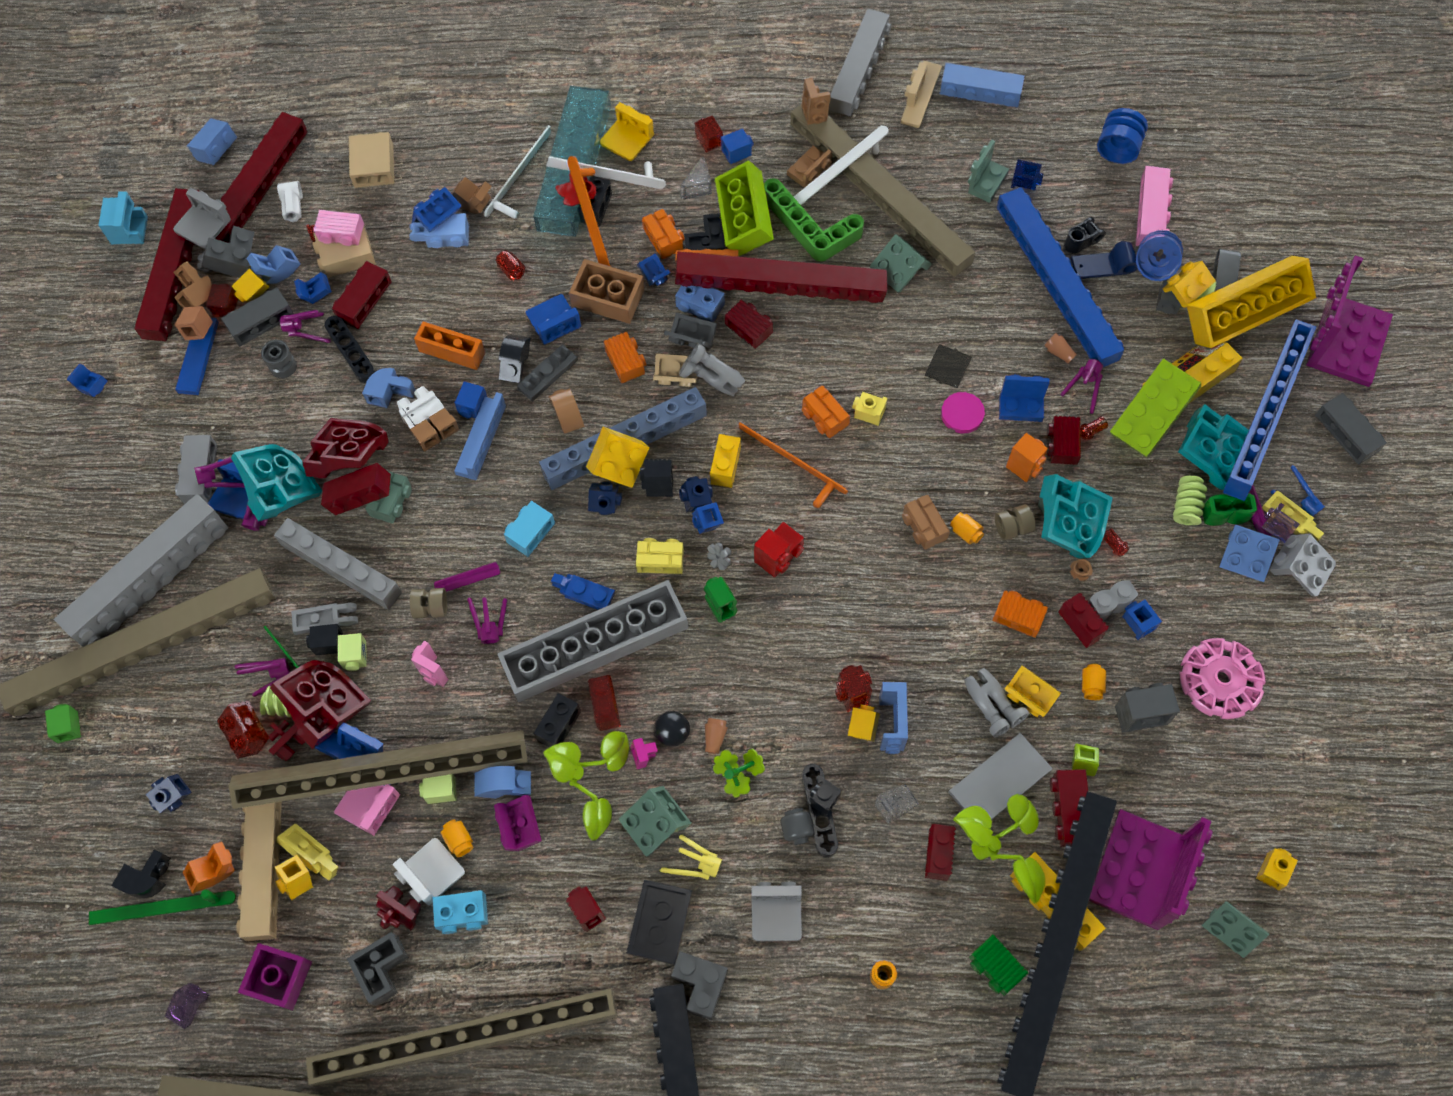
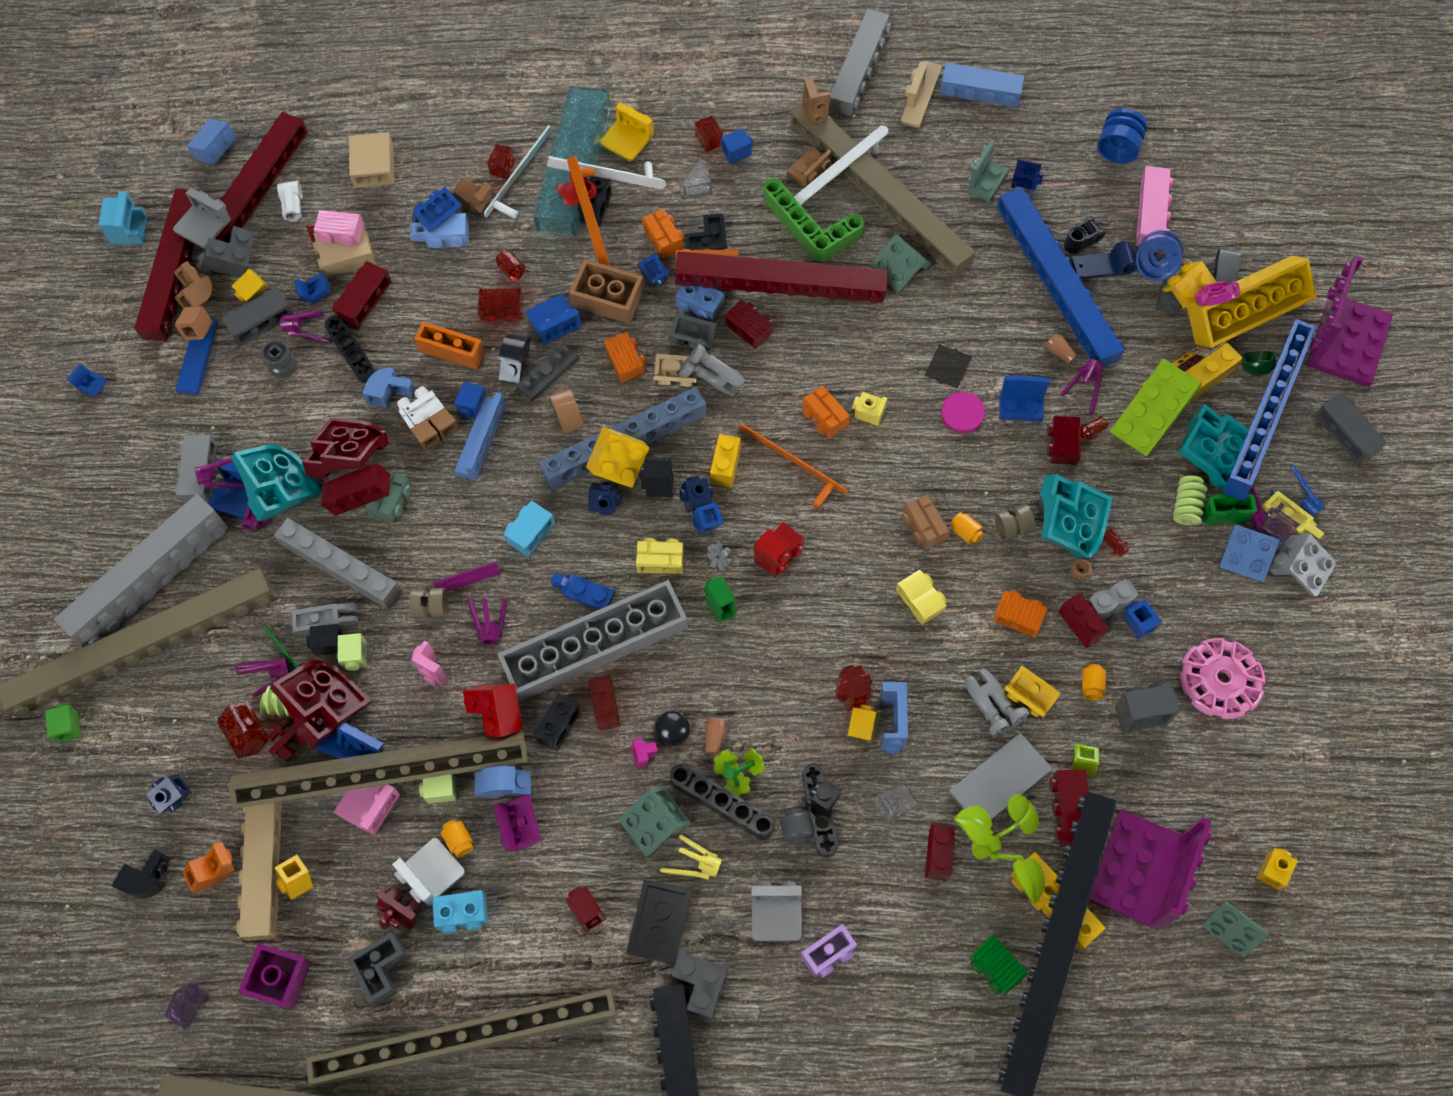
green piece [89,889,236,925] -> none
clear red brick [206,284,238,317] -> none
medium blue brick [246,245,300,284] -> none
light yellow hinge [276,824,339,881] -> none
lime plant [543,731,629,841] -> none
lime brick [715,160,774,256] -> none
light orange brick [870,960,897,989] -> none
orange brick [1006,433,1048,483] -> none
none -> red brick [463,684,523,737]
none -> clear red brick [478,288,523,322]
none -> clear red brick [487,144,515,180]
none -> black beam [670,764,774,840]
none -> lavender brick [801,924,857,978]
none -> light yellow brick [896,570,947,625]
none -> dark pink tile [1195,281,1240,306]
none -> dark green hair [1242,351,1276,376]

